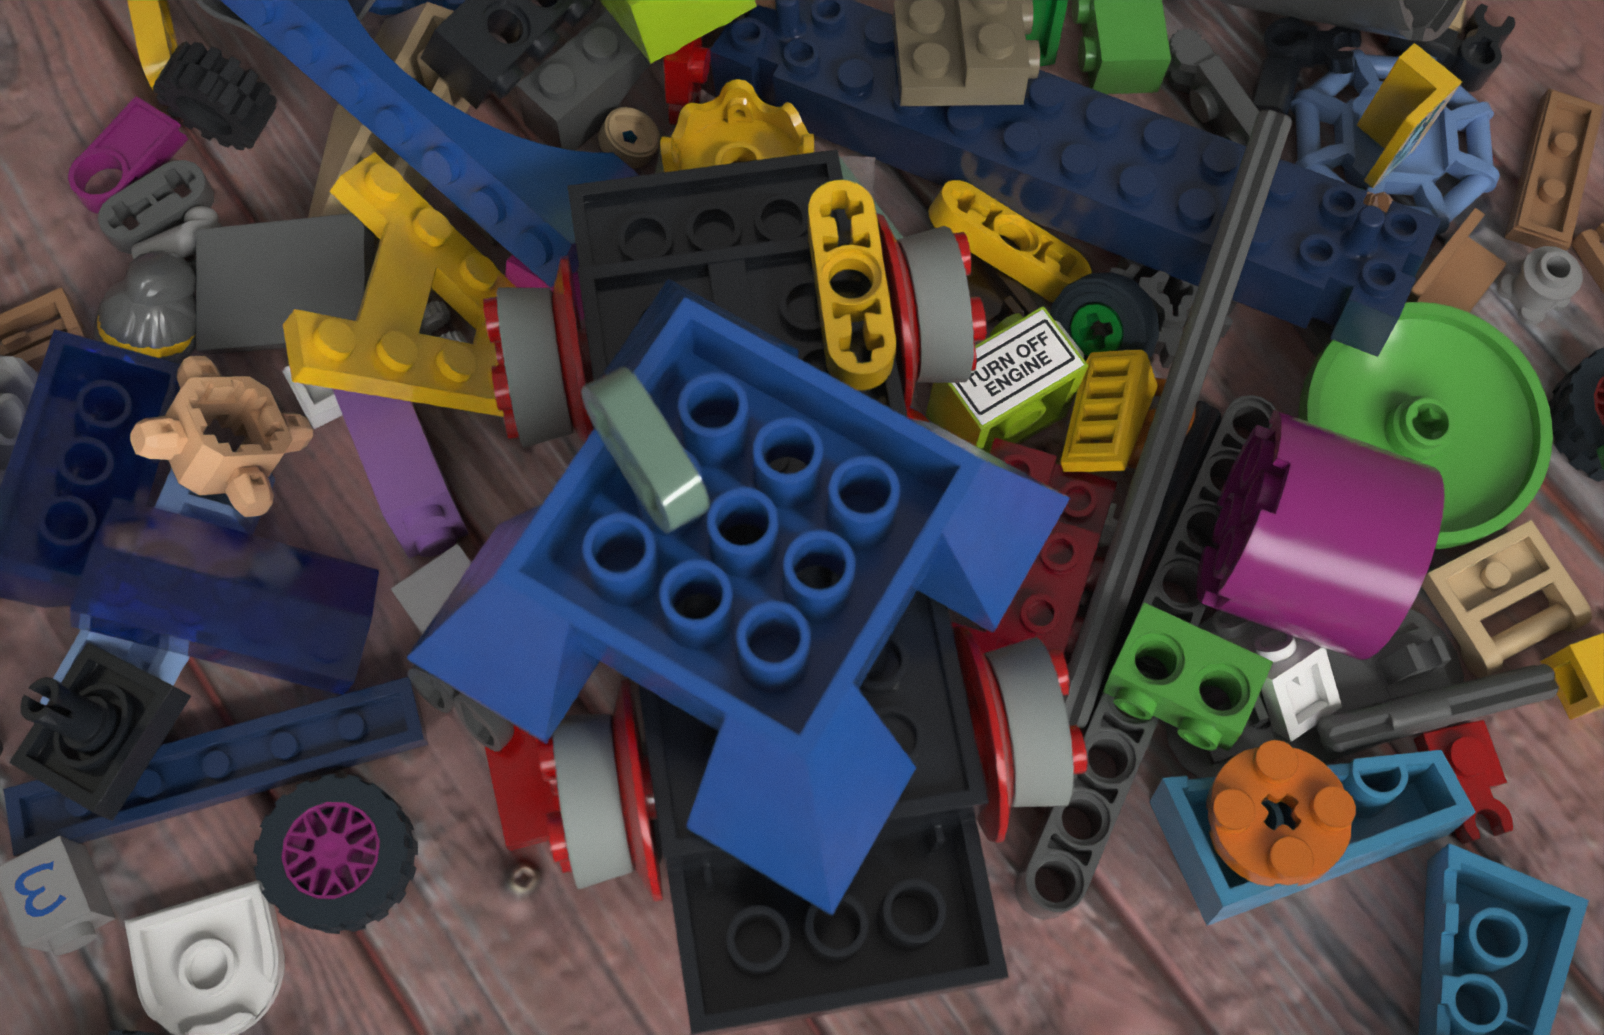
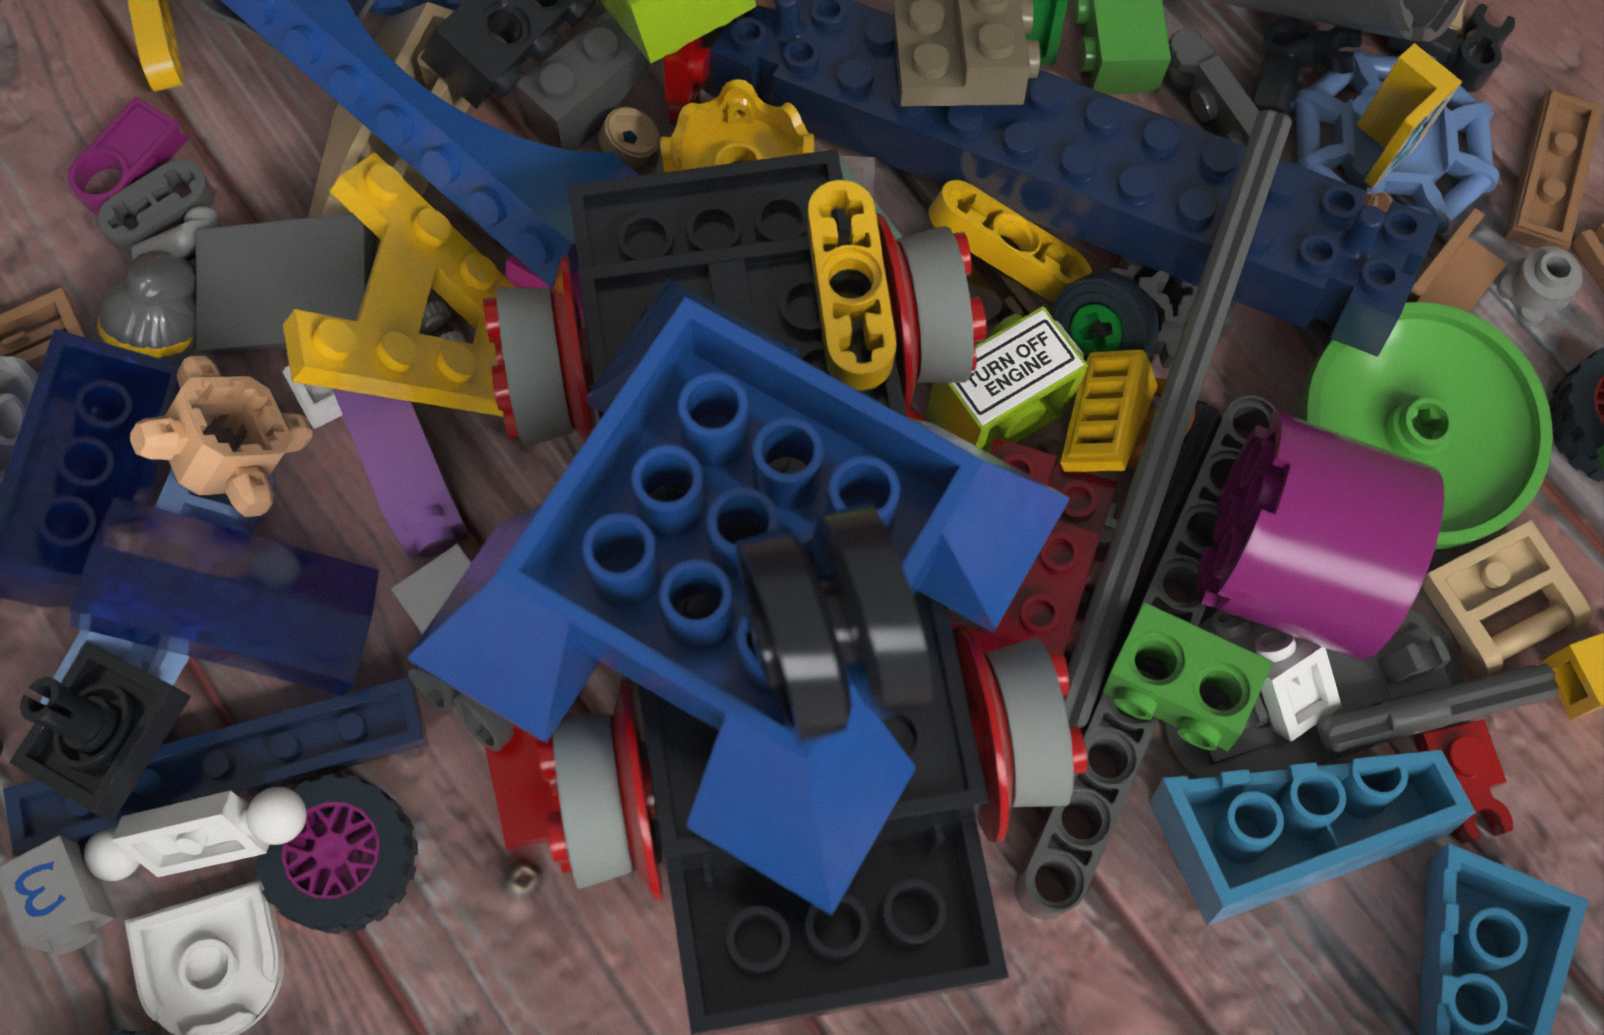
black tyre [153,41,277,150] -> none
sand green beam [581,366,709,533] -> none
orange plate [1206,740,1356,887] -> none
none -> white plate [84,787,307,881]
none -> black wheel [735,502,933,746]

